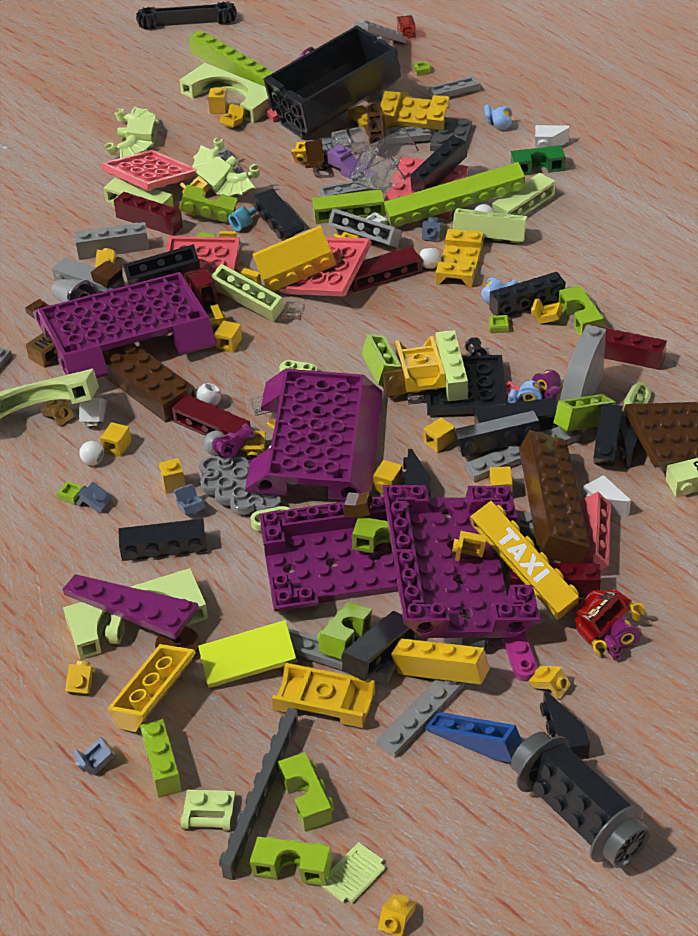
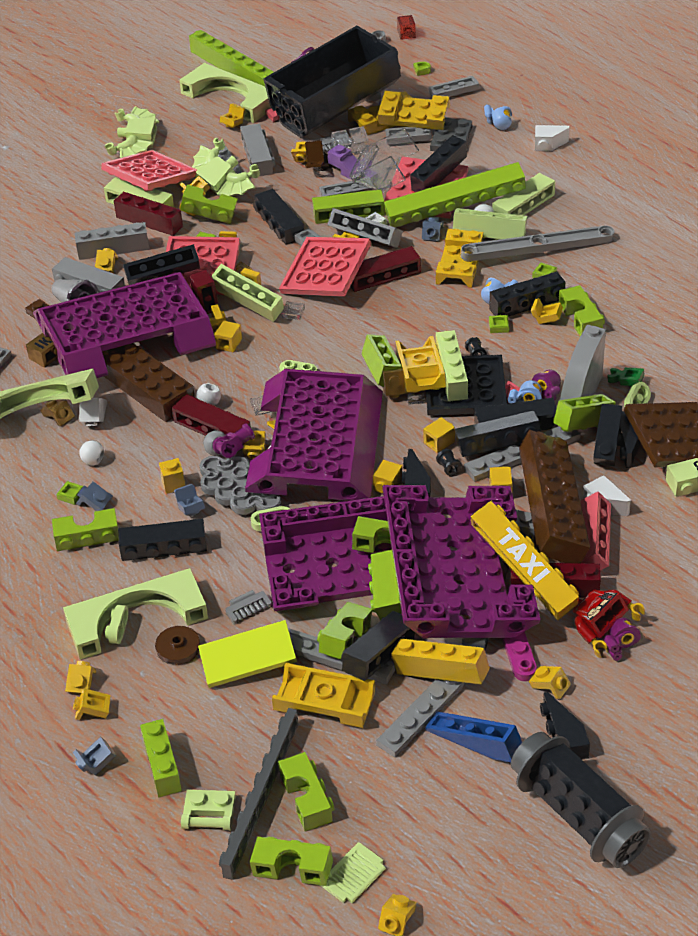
magenta wing [63,574,199,640] -> none
reddish brown piece [90,261,123,288] -> none
yellow brick [100,422,132,457] -> none
yellow slope [107,644,196,732] -> none
black arm [136,1,237,30] -> none
yellow brick [208,87,228,114] -> none
medium azure piece [228,206,257,231] -> none
yellow slope [253,225,337,292] -> none
reddish brown piece [344,491,374,518] -> none
light grey plate [353,20,408,43] -> none
reddish brown beam [367,103,387,154] -> none
white piece [419,248,442,269] -> none
yellow bracket [452,531,487,562] -> none
green arch [511,145,566,175] -> none
dark red brick [591,325,667,370] -> none
none -> lime arch [52,508,119,551]
none -> yellow bracket [73,688,111,720]
none -> light grey piece [225,590,272,625]
none -> light grey brick [240,123,275,176]
none -> lime brick [368,550,402,621]
none -> black bush [436,449,462,476]
none -> light grey beam [460,226,615,261]
none -> lime tile [532,262,557,278]
none -> green plate [607,367,645,387]

